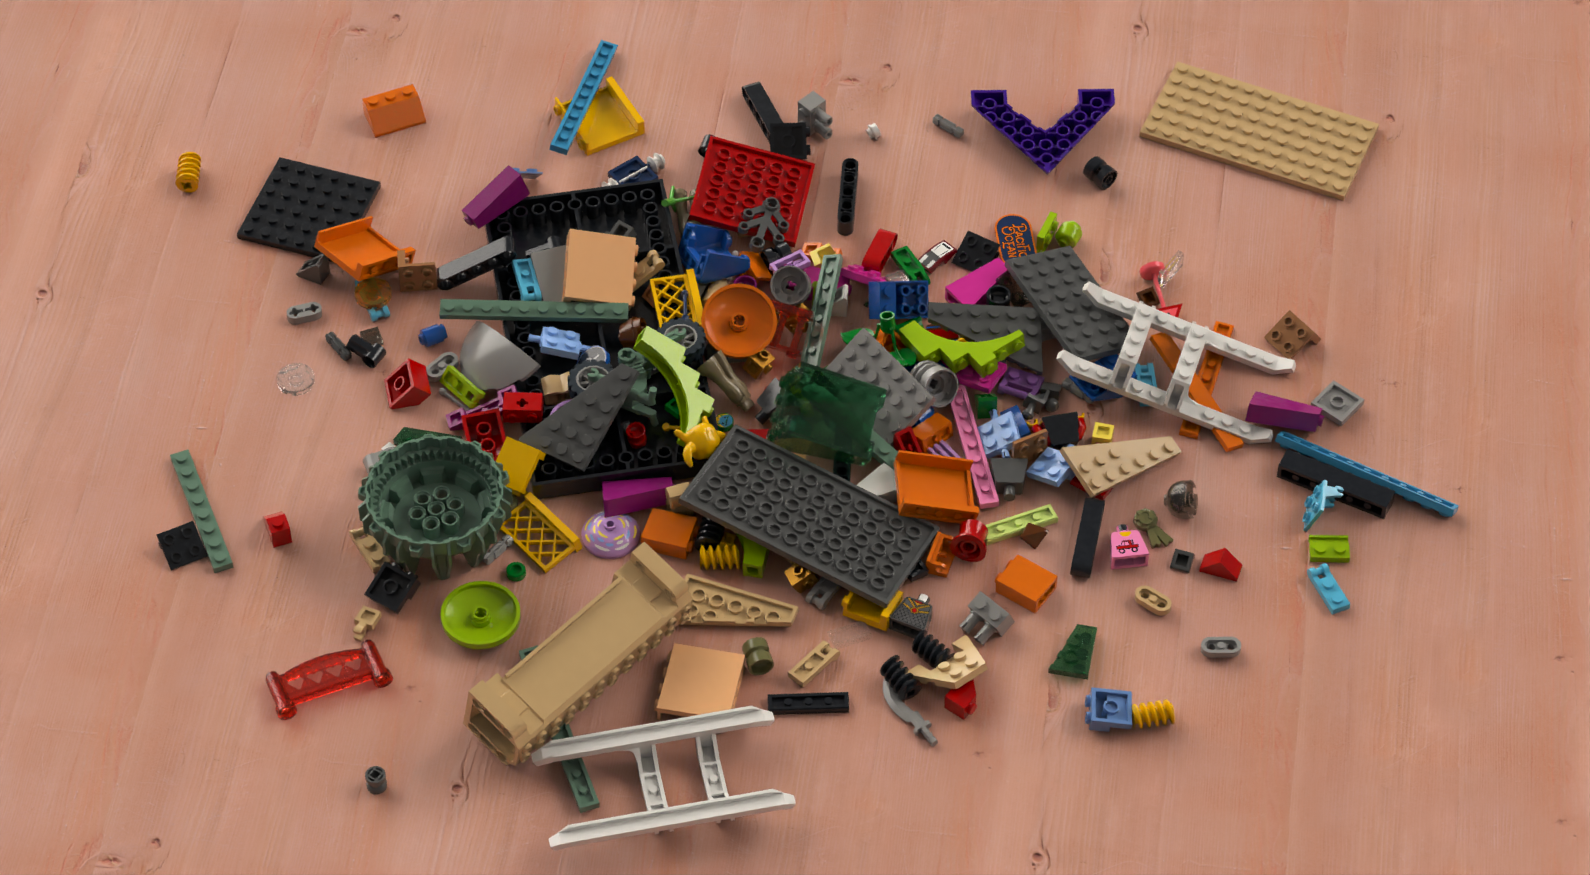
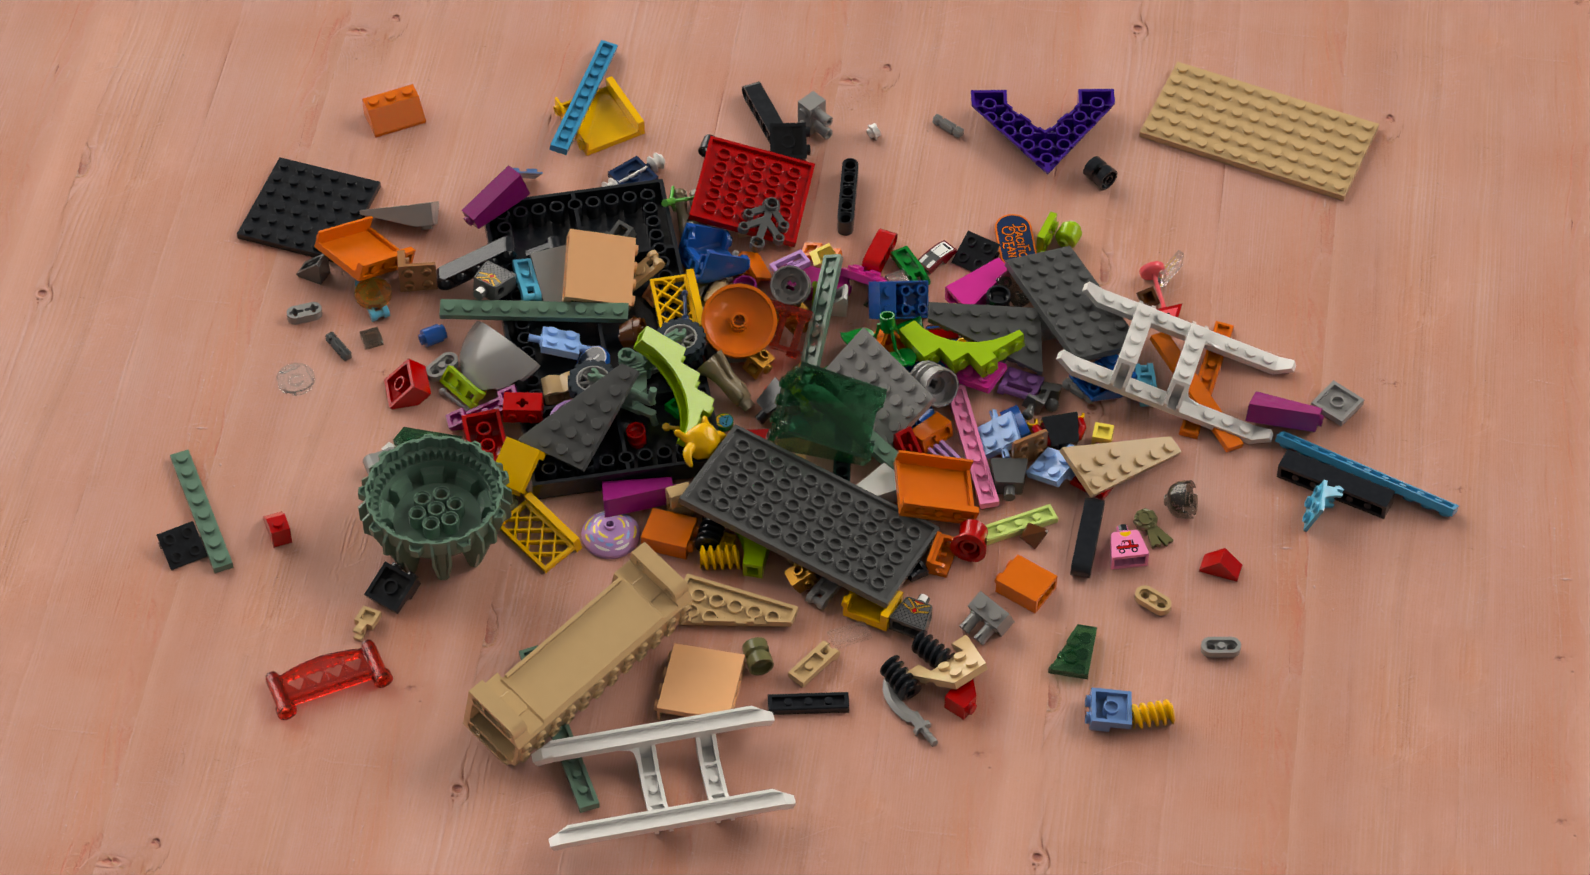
yellow piece [175,152,201,193] -> none
black piece [346,334,386,368] -> none
tan plate [349,525,391,573] -> none
dark grey wheel [365,766,387,794] -> none
lime dish [440,581,521,649] -> none
light grey axle [483,534,514,565] -> none
green tile [506,562,526,582] -> none
black wheel [760,242,792,273] -> none
green slope [975,393,998,419] -> none
dark grey slope [1170,548,1195,573] -> none
medium nougat bracket [1264,310,1321,359] -> none
medium azure plate [1307,563,1350,615] -> none
lime plate [1308,535,1350,563] -> none
none -> light grey wedge [360,201,439,230]
none -> torso [473,260,517,300]

